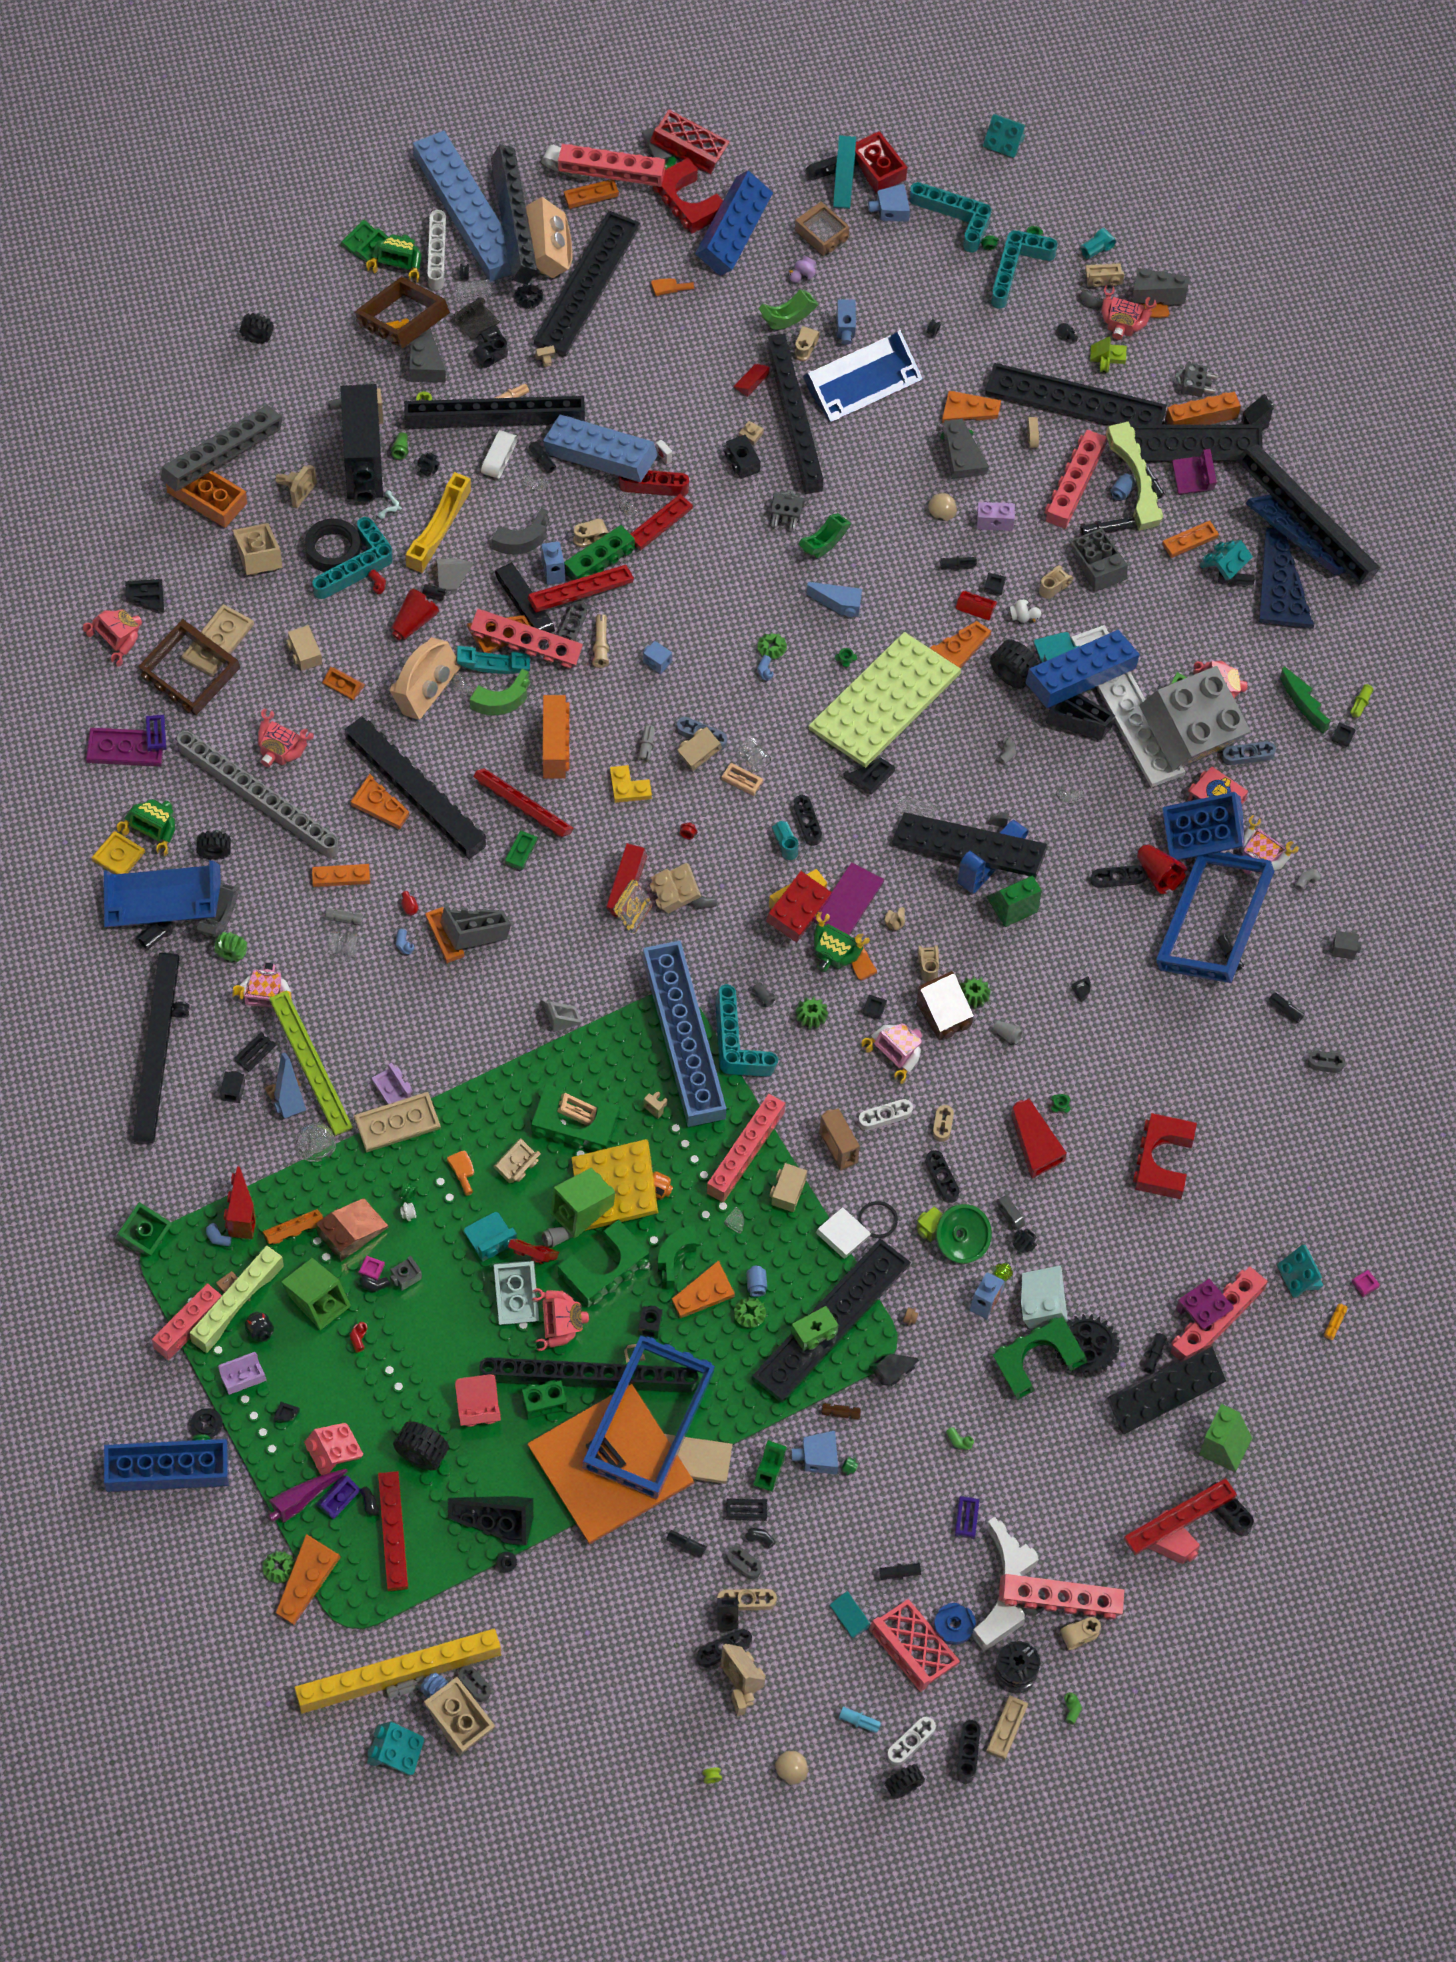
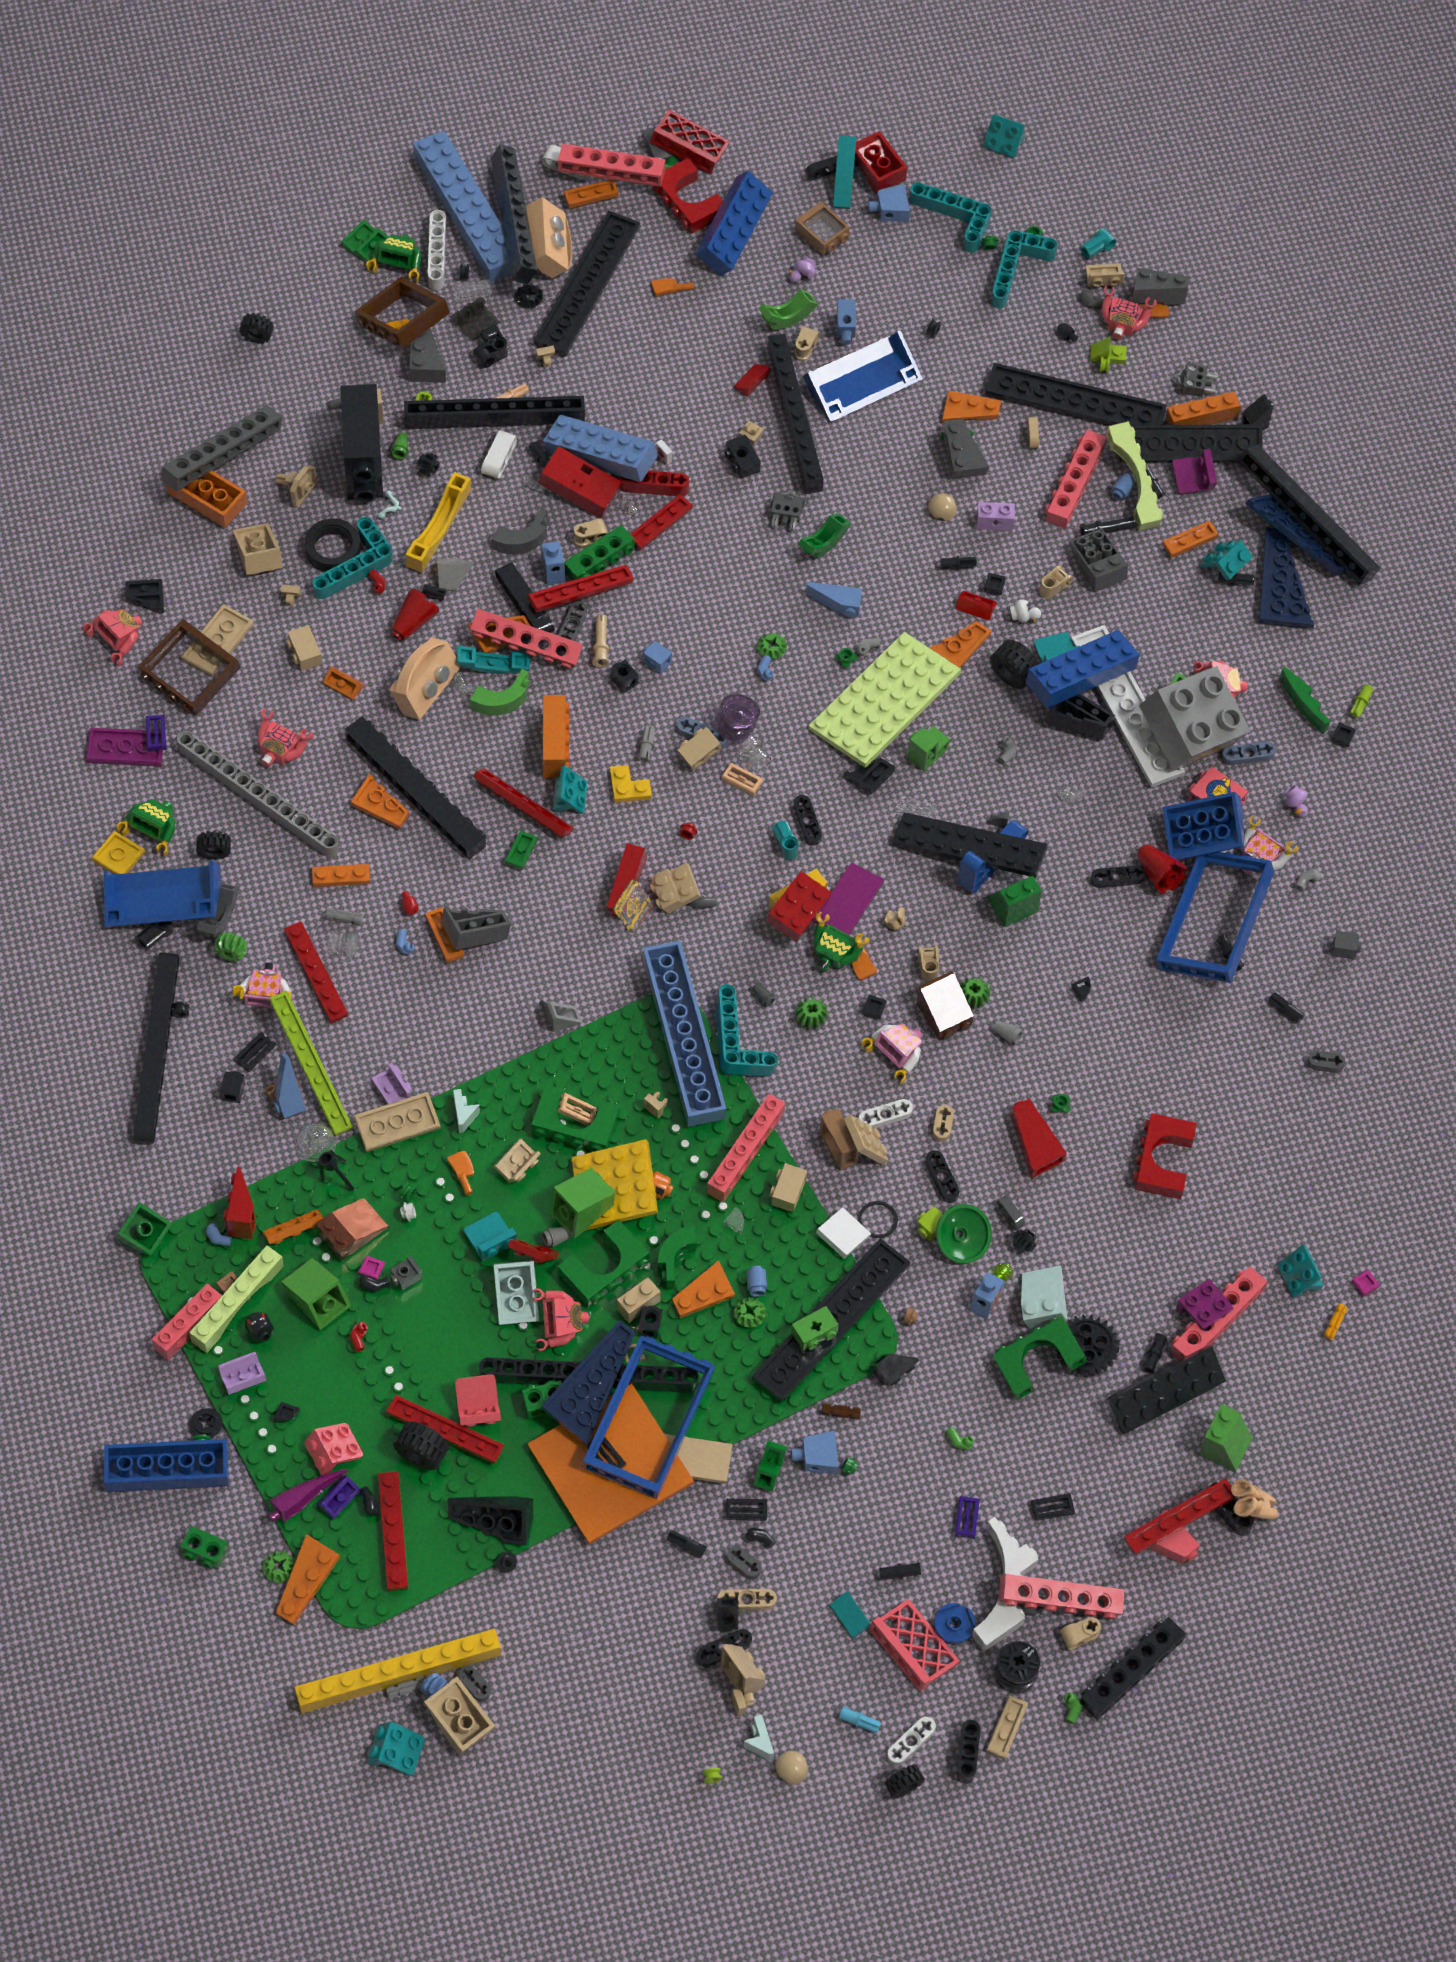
none -> green brick [180,1526,229,1570]
none -> tan tile [281,584,302,605]
none -> red plate [284,921,348,1024]
none -> black plant [317,1150,354,1190]
none -> red plate [386,1395,504,1465]
none -> light aqua slope [453,1089,480,1133]
none -> red brick [538,446,621,518]
none -> dark blue wing [541,1320,635,1447]
none -> teal bracket [553,765,587,814]
none -> black brick [610,659,639,694]
none -> tan brick [617,1277,661,1323]
none -> clear purple wheel [714,694,760,742]
none -> light aqua slope [743,1715,774,1761]
none -> tan plate [844,1115,889,1165]
none -> light grey arm [856,638,881,656]
none -> bright green brick [908,726,950,771]
none -> black tile [1030,1493,1075,1521]
none -> black brick [1080,1617,1186,1721]
none -> light nougat piece [1231,1479,1278,1520]
none -> lavender animal [1284,785,1308,817]

